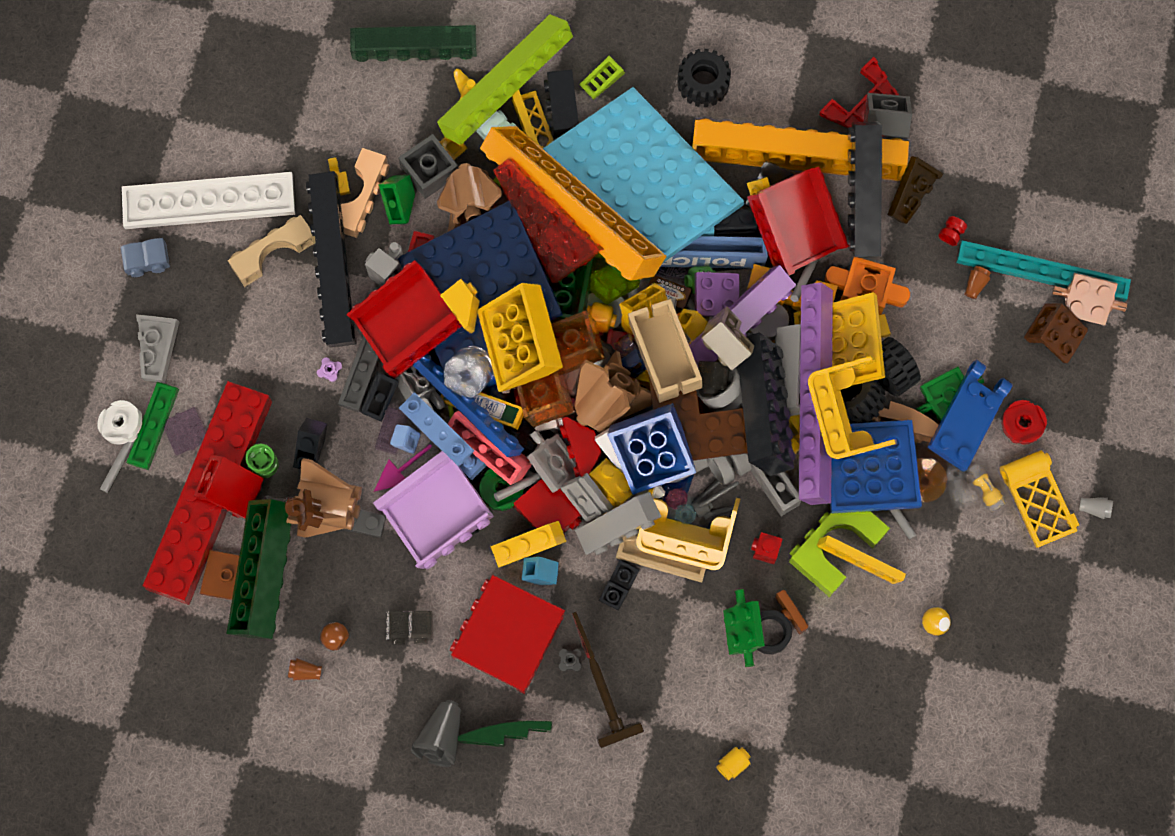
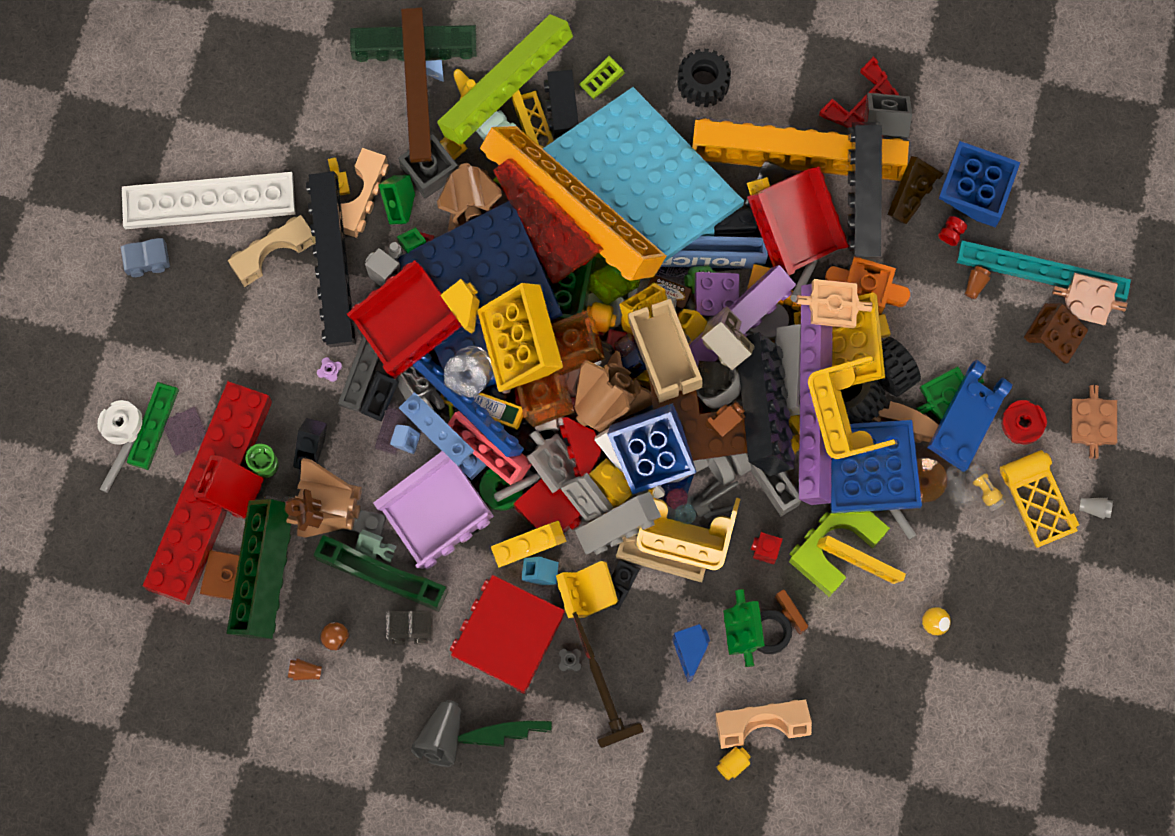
light grey wing [136,314,179,383] -> none
dark pink piece [373,444,432,492] -> none
none -> dark green arch [314,535,448,612]
none -> sand green plate [355,529,397,562]
none -> green plate [397,227,426,253]
none -> reddish brown tile [401,7,432,163]
none -> light blue slope [426,60,444,82]
none -> yellow bracket [556,561,618,618]
none -> blue slope [672,624,710,682]
none -> dark orange brick [708,401,746,437]
none -> light nougat arch [716,699,812,749]
none -> light nougat plate [796,279,872,328]
none -> blue slope [939,141,1020,228]
none -> nougat plate [1071,385,1117,459]

